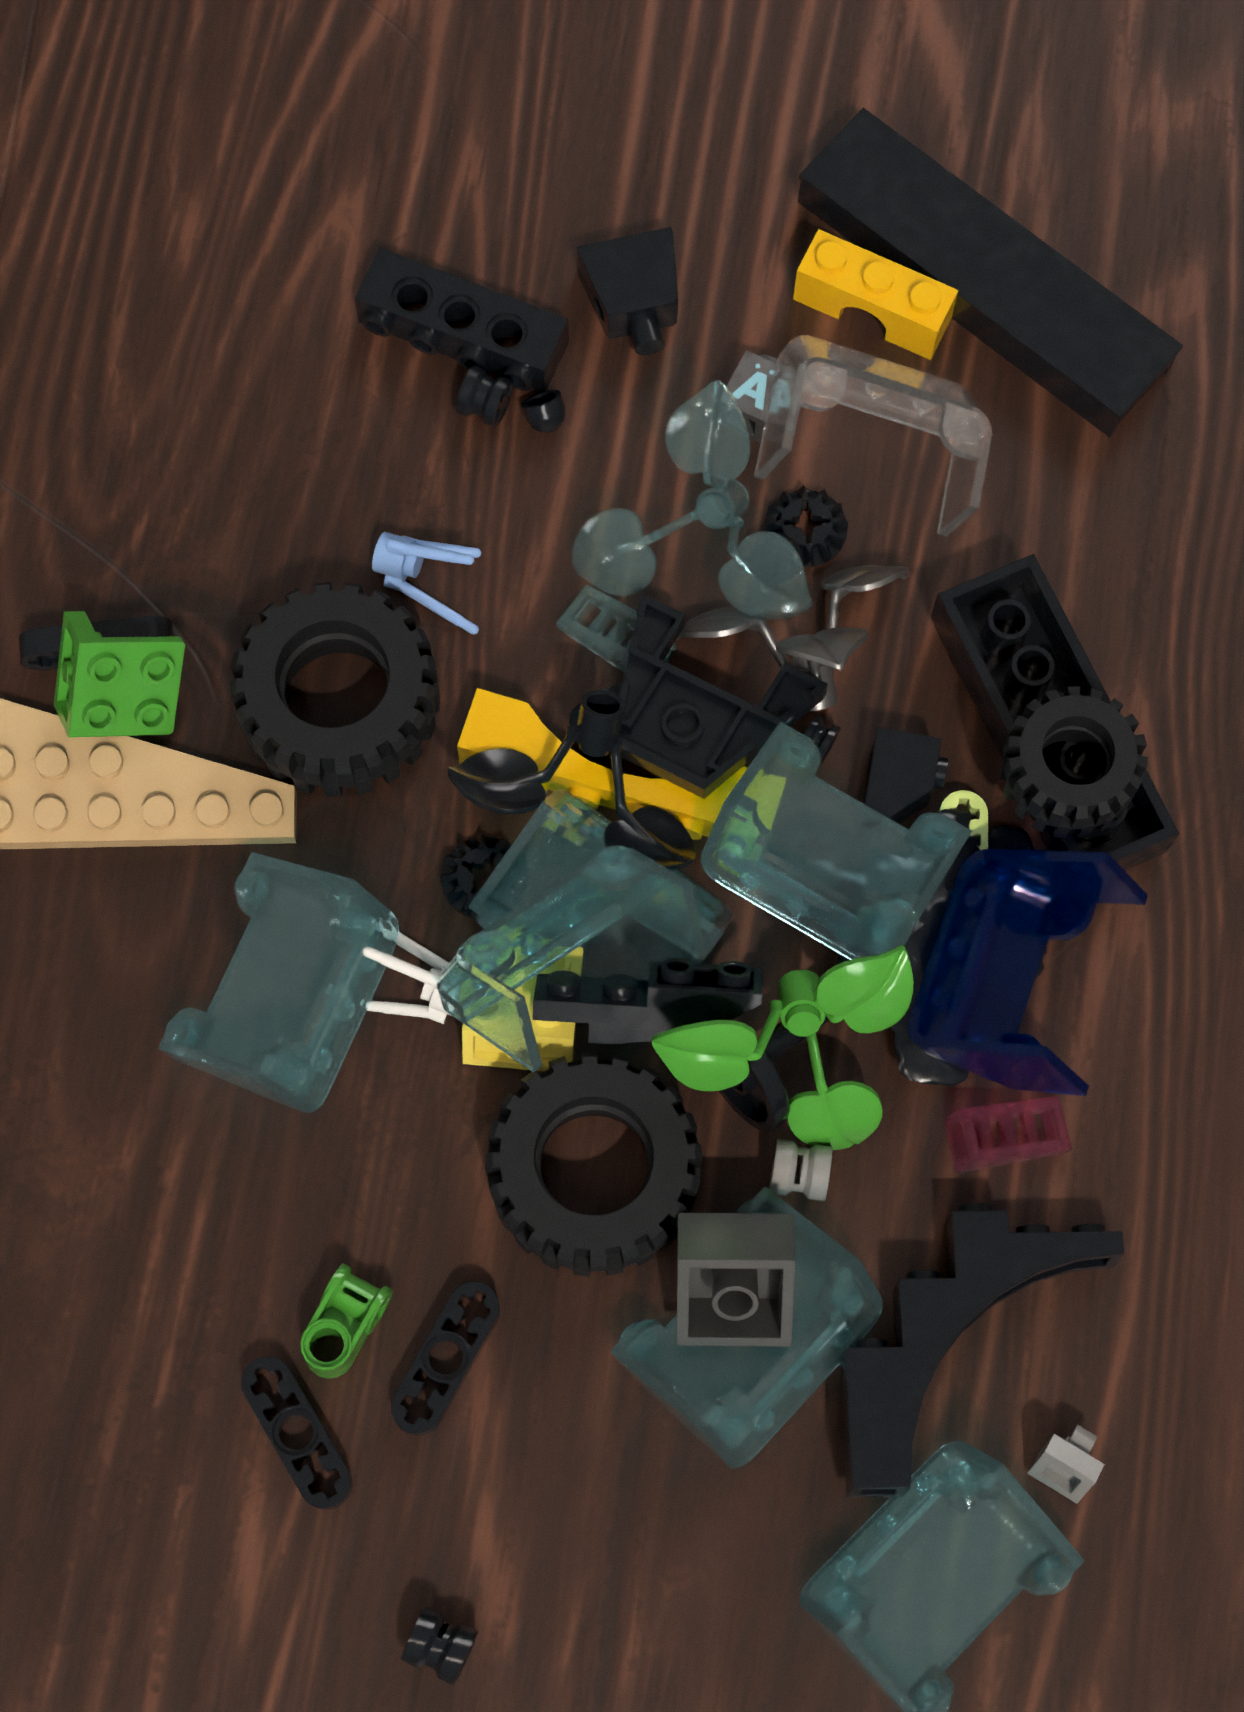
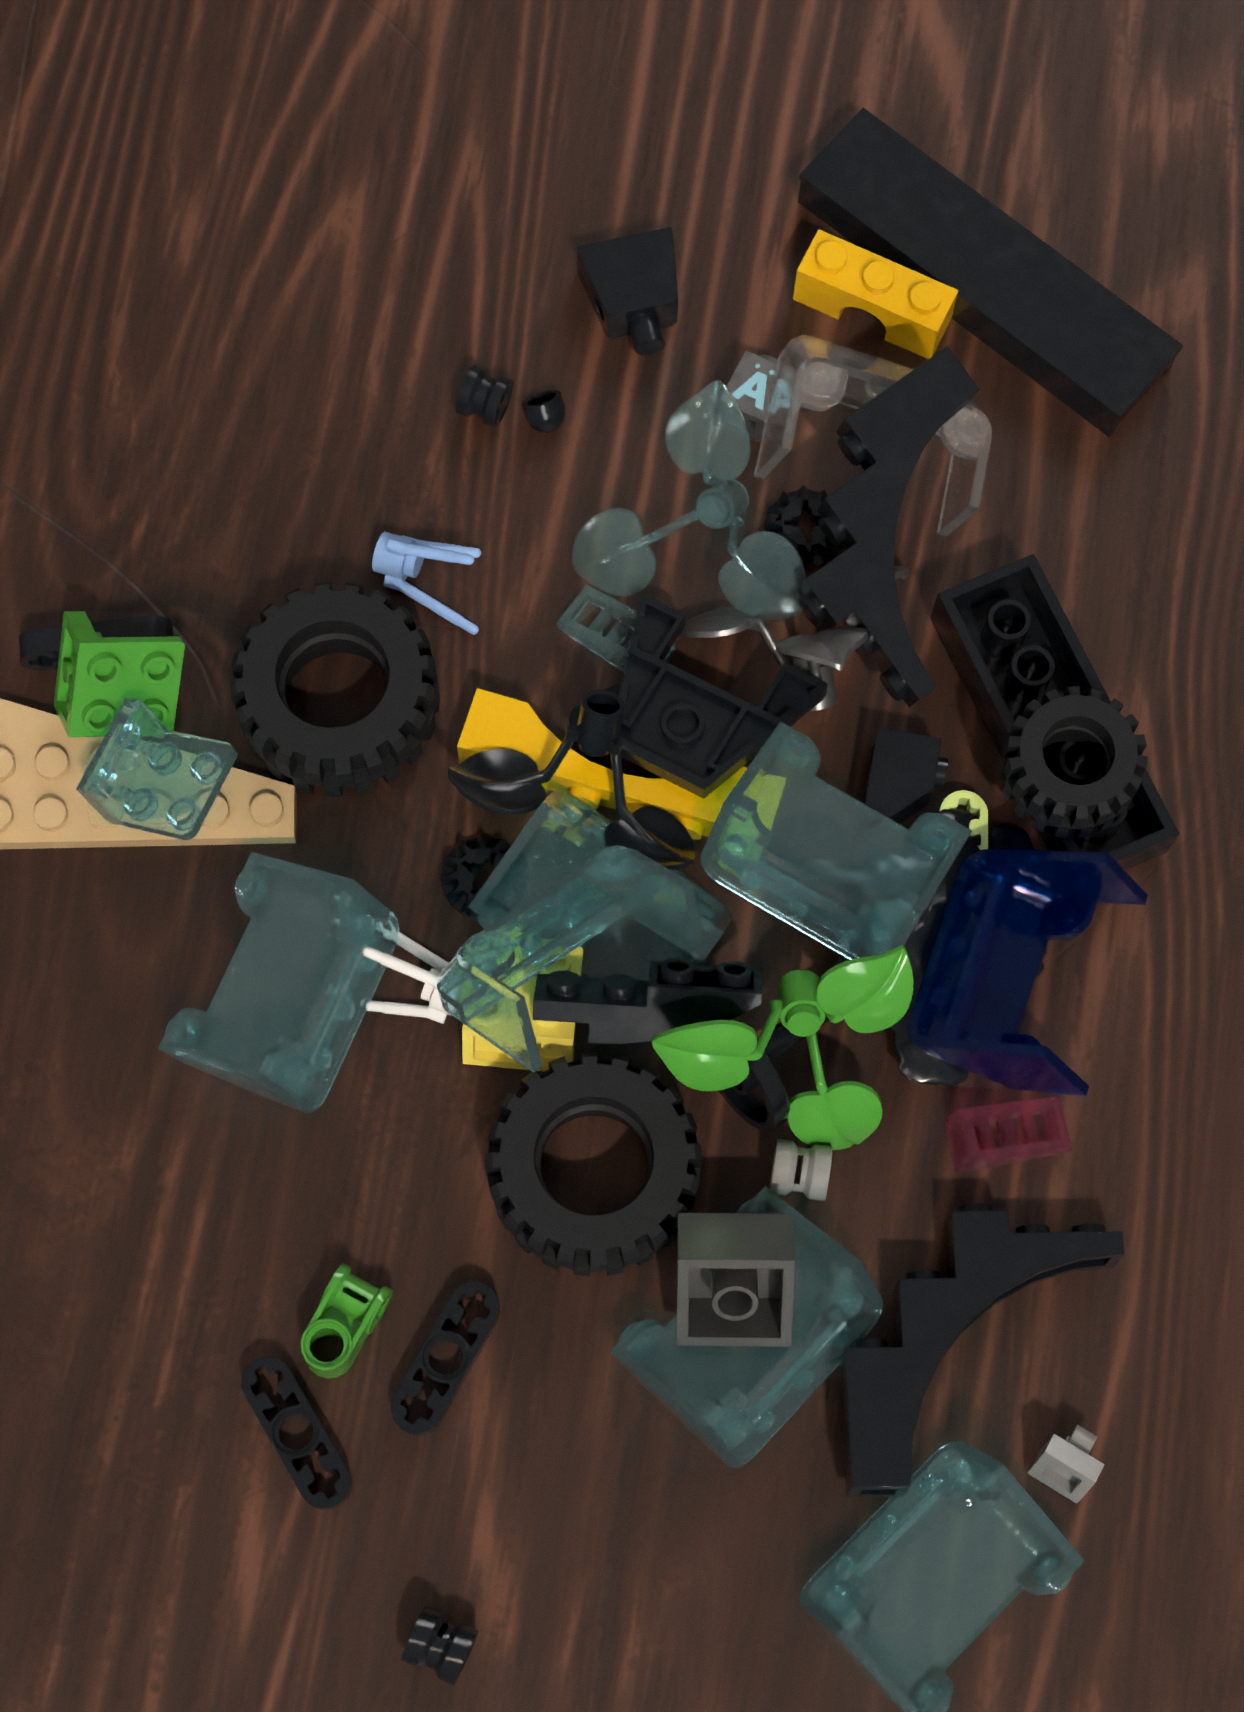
black brick [355,248,569,392] -> none
black bush [794,715,841,769] -> none
none -> clear light blue bracket [76,698,237,840]
none -> black arch [797,346,979,708]

